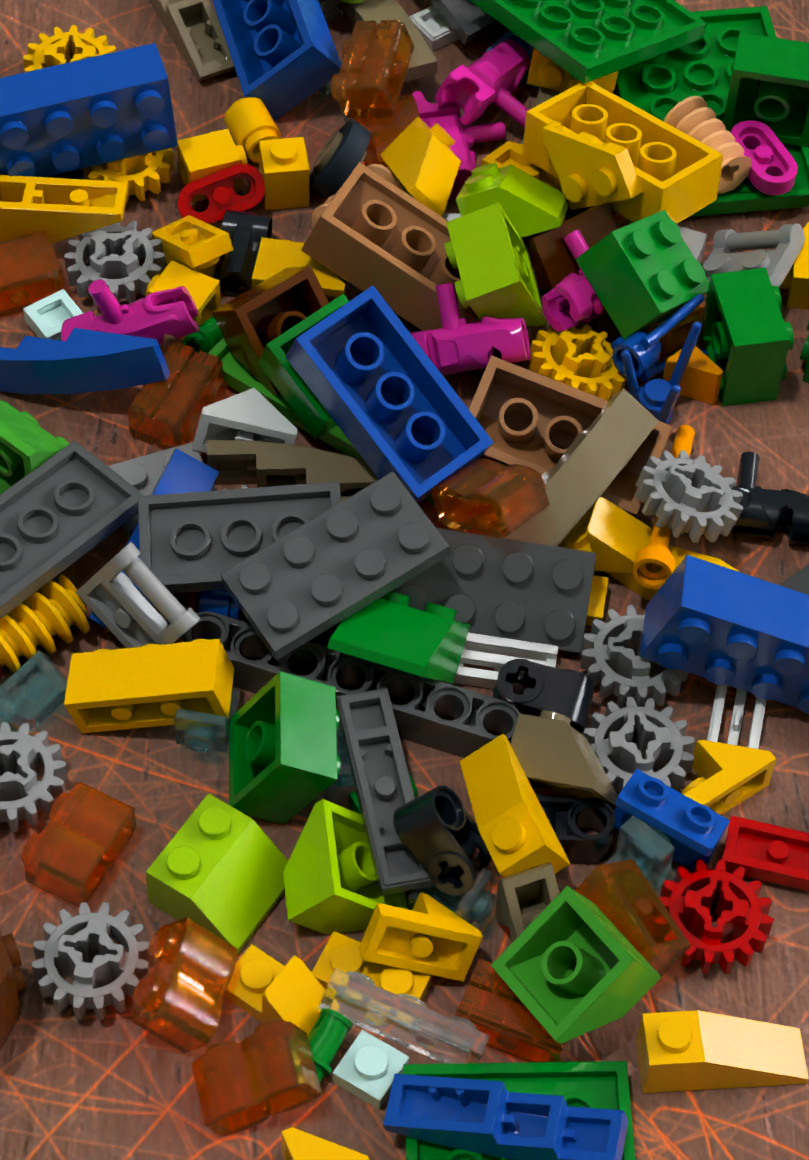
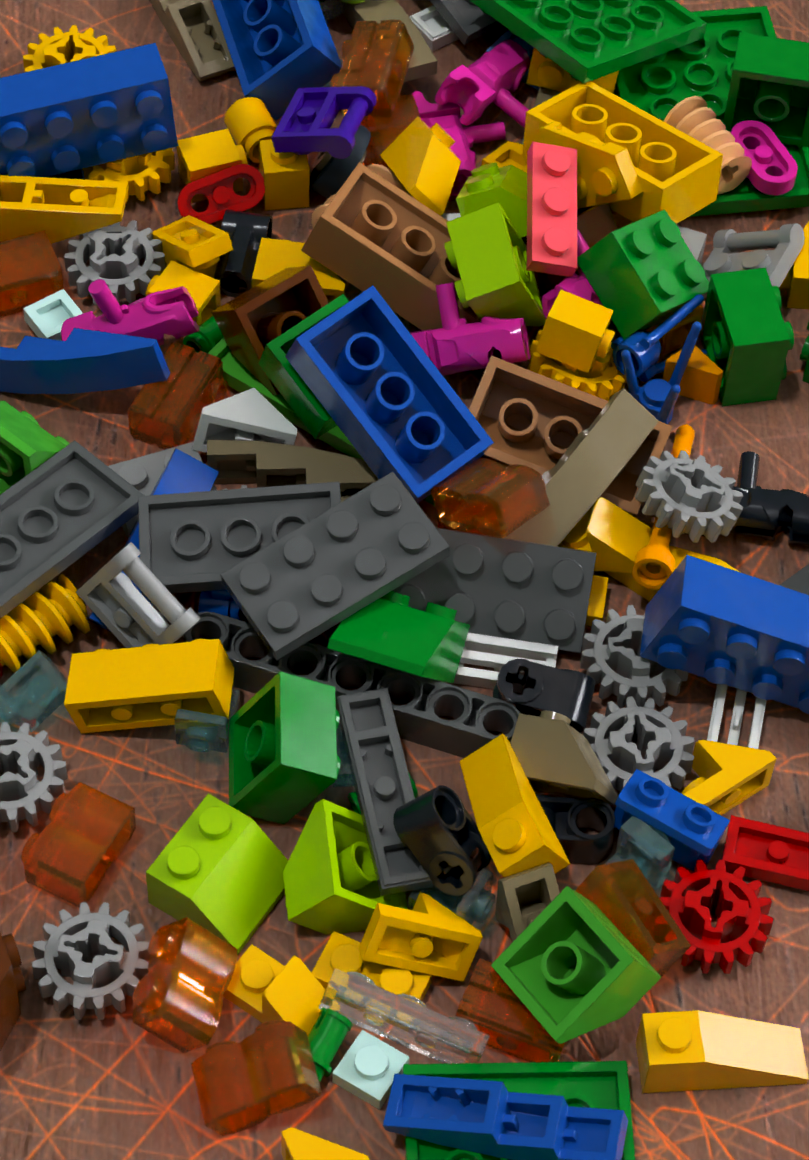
none -> dark purple plate [271,86,377,159]
none -> coral plate [527,142,577,277]
none -> yellow brick [535,290,615,373]

